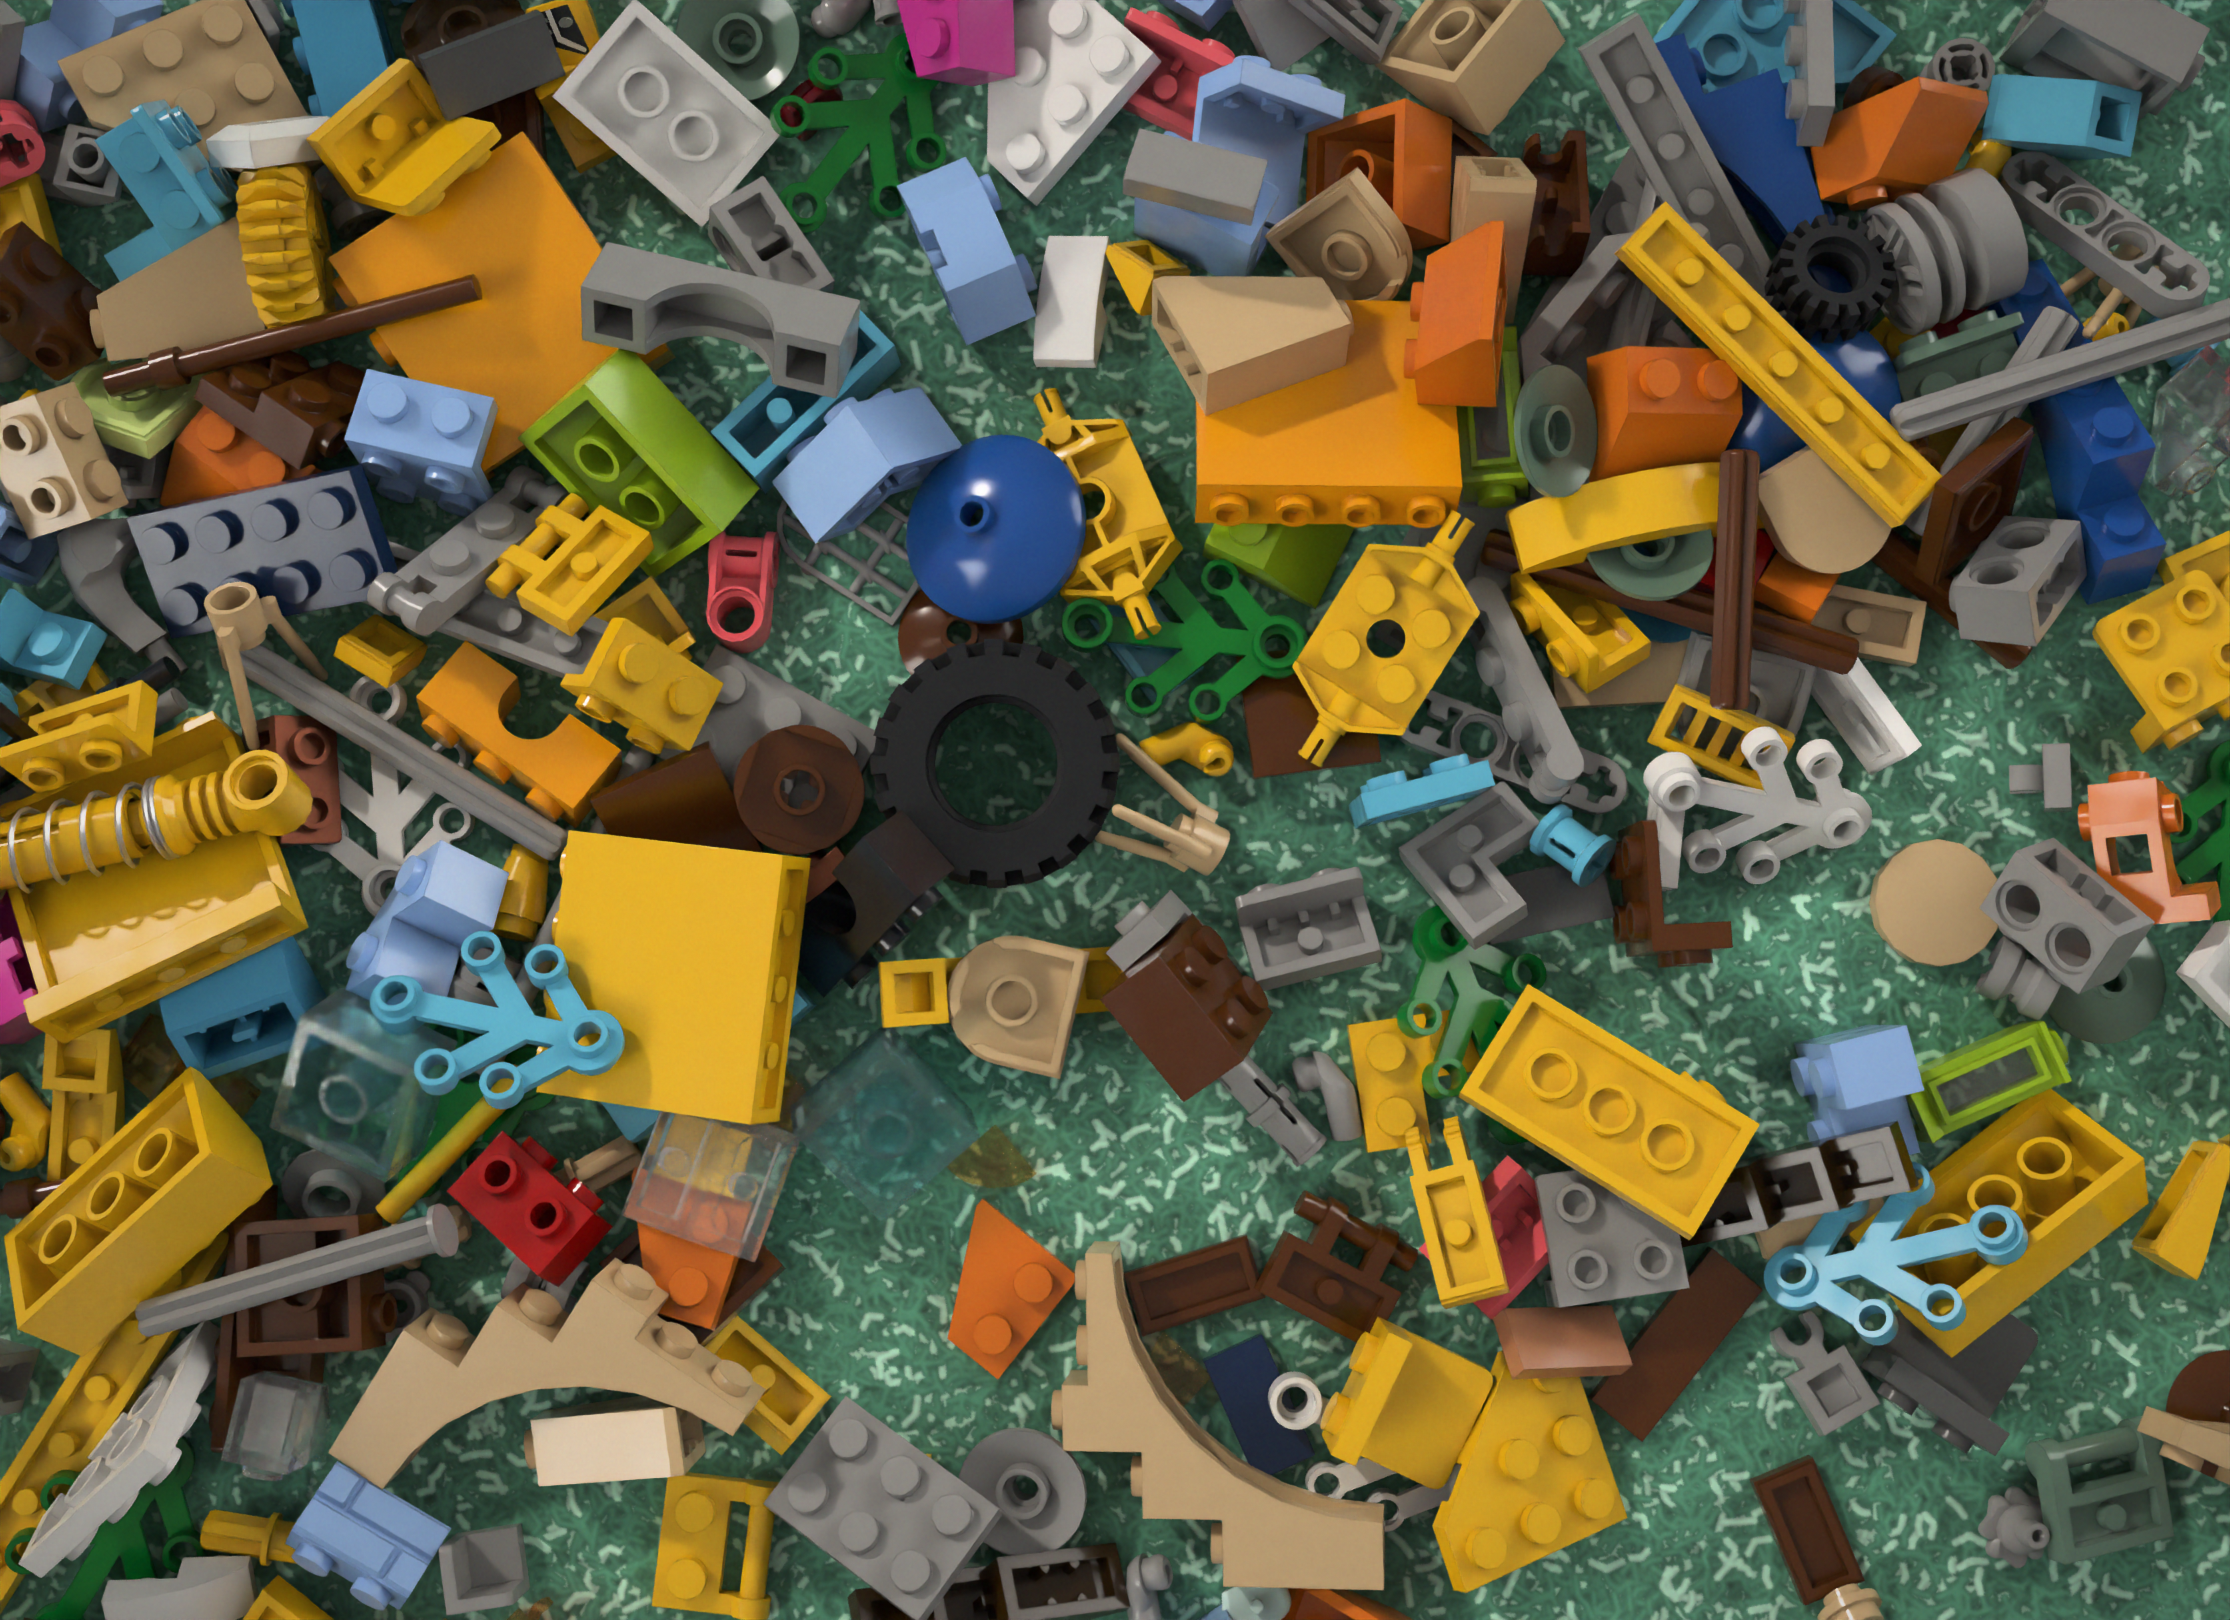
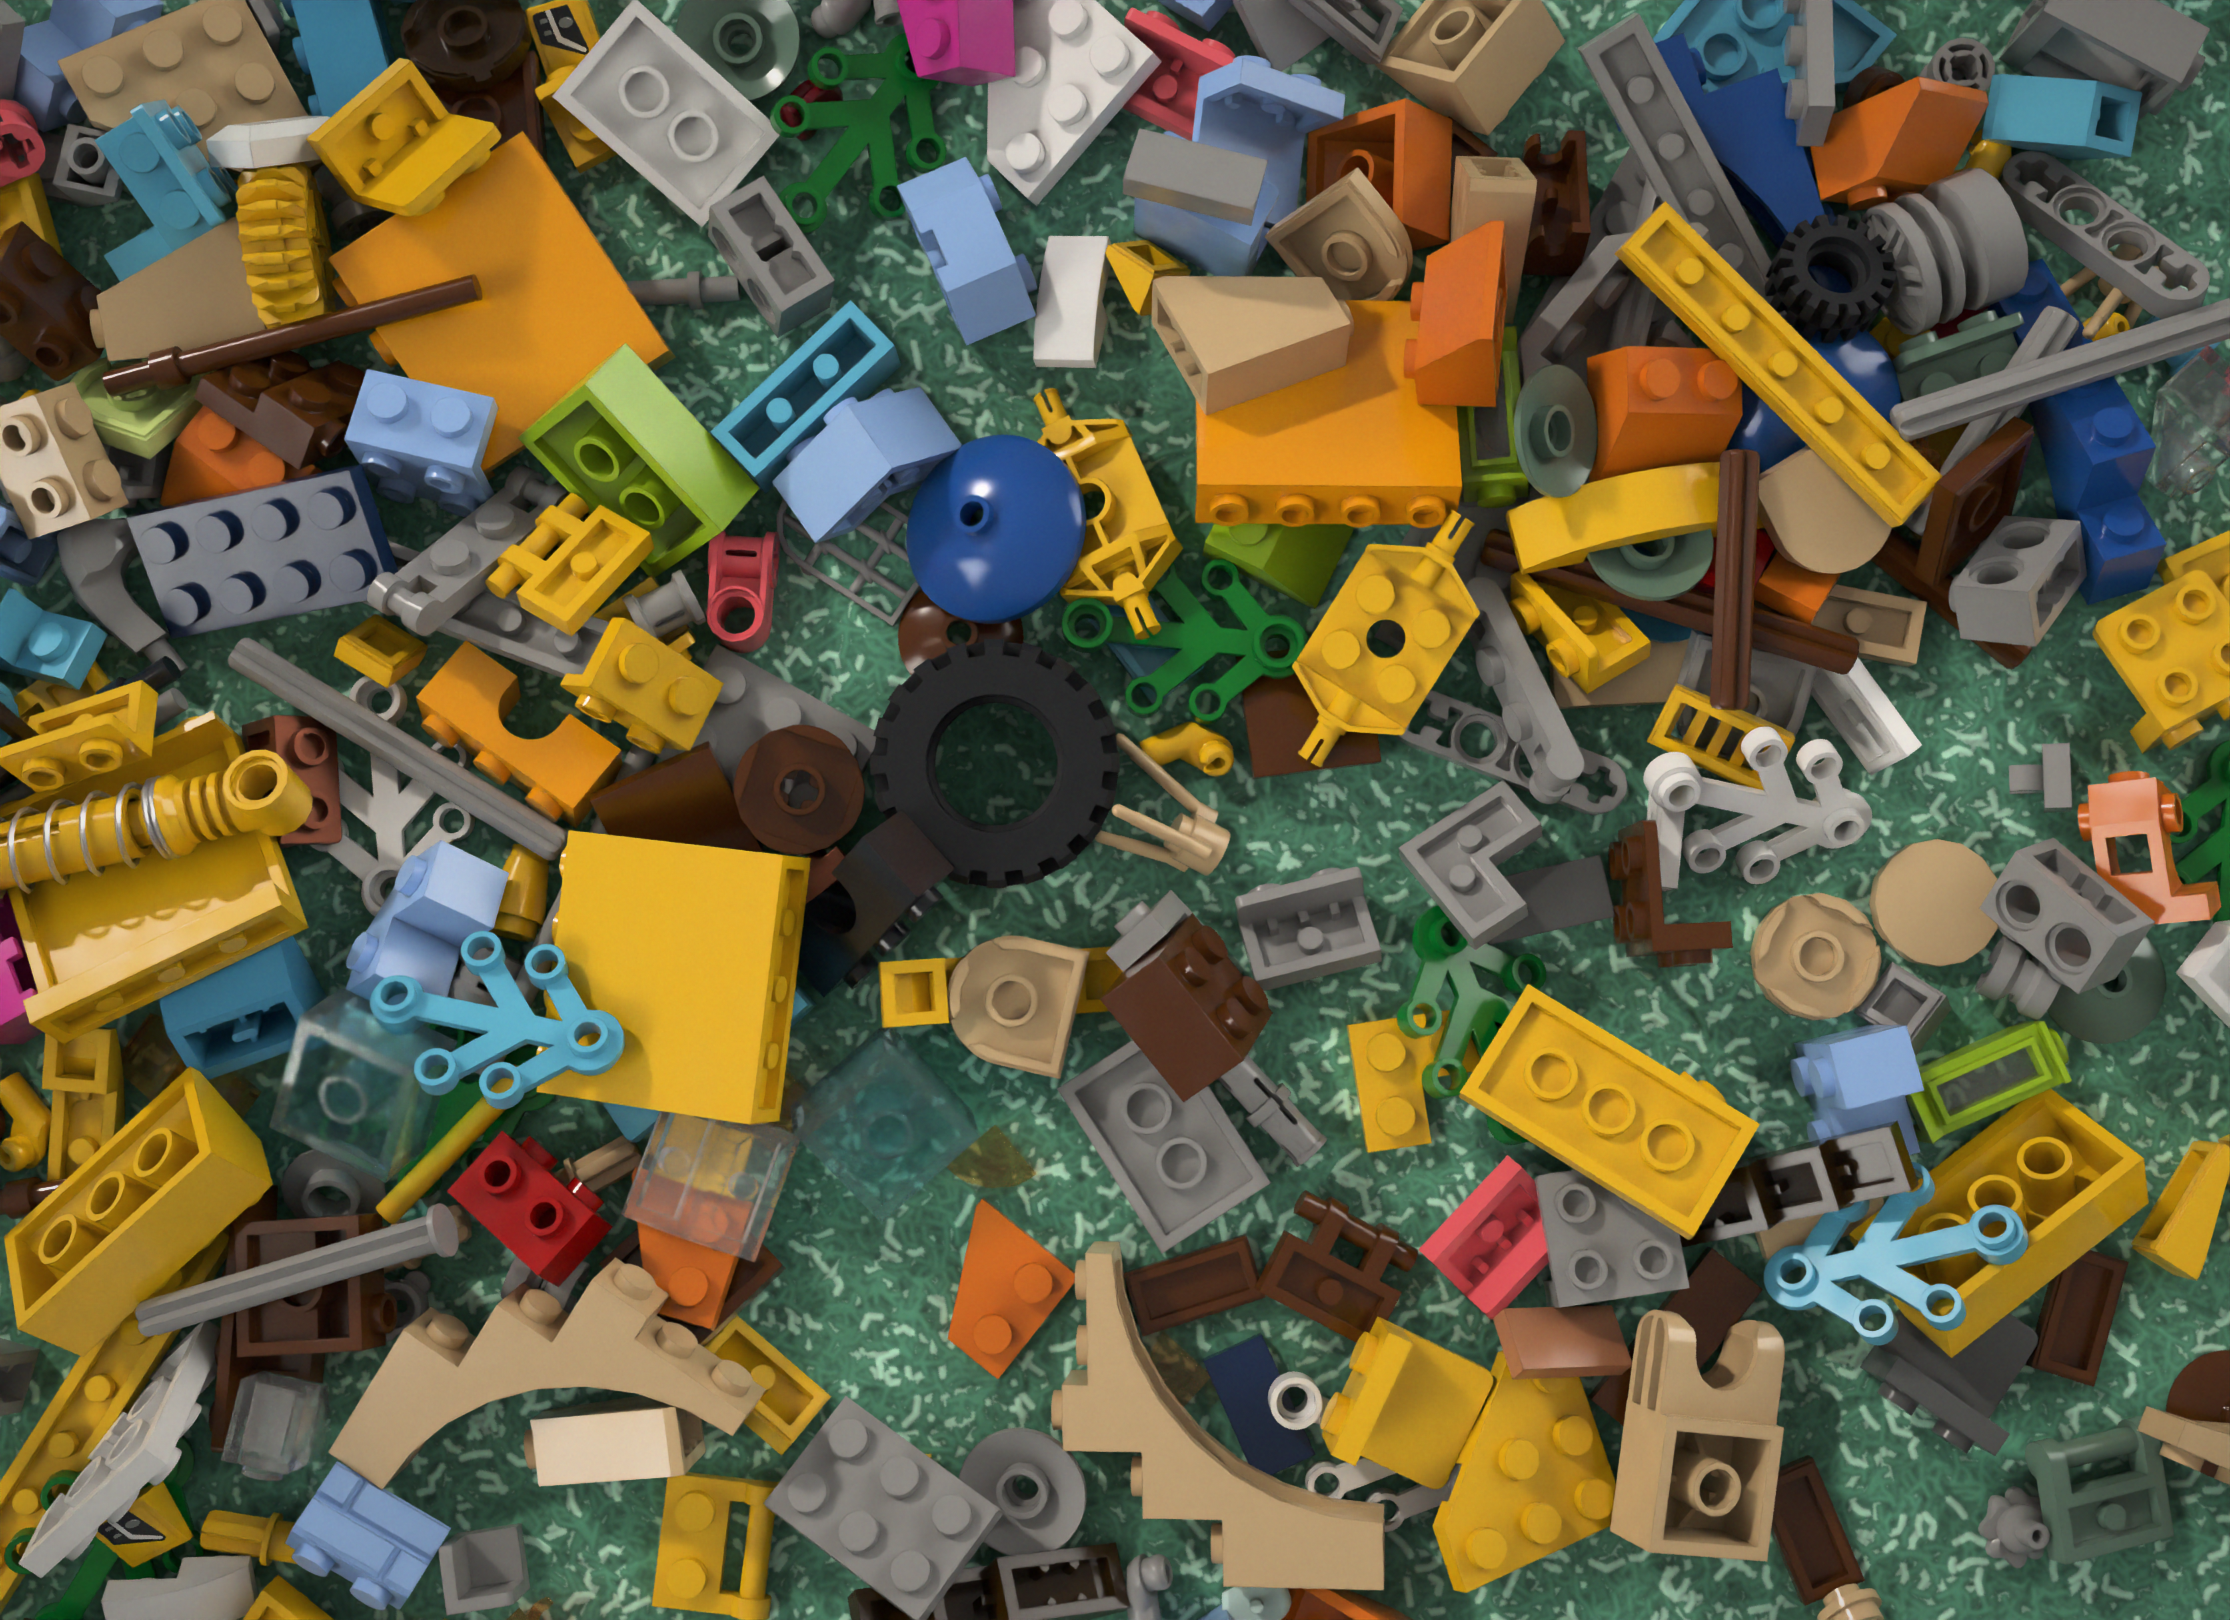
tan plant [204,582,328,750] -> none
dark grey tile [418,10,566,121] -> none
light grey arch [581,242,860,399] -> none
light grey arm [1292,1051,1363,1141] -> none
medium azure plate [1349,753,1495,829] -> none
yellow hinge [1404,1116,1510,1309] -> none
medium azure bush [1530,804,1617,887] -> none
light grey plate [1769,1310,1880,1437] -> none
none -> slope [95,1481,193,1568]
none -> light grey bush [622,569,707,639]
none -> light grey plate [1057,1040,1271,1253]
none -> tan brick [1610,1310,1785,1562]
none -> tan tile [1750,893,1882,1020]
none -> light grey slope [1854,962,1952,1056]
none -> reddish brown tile [2026,1250,2129,1387]

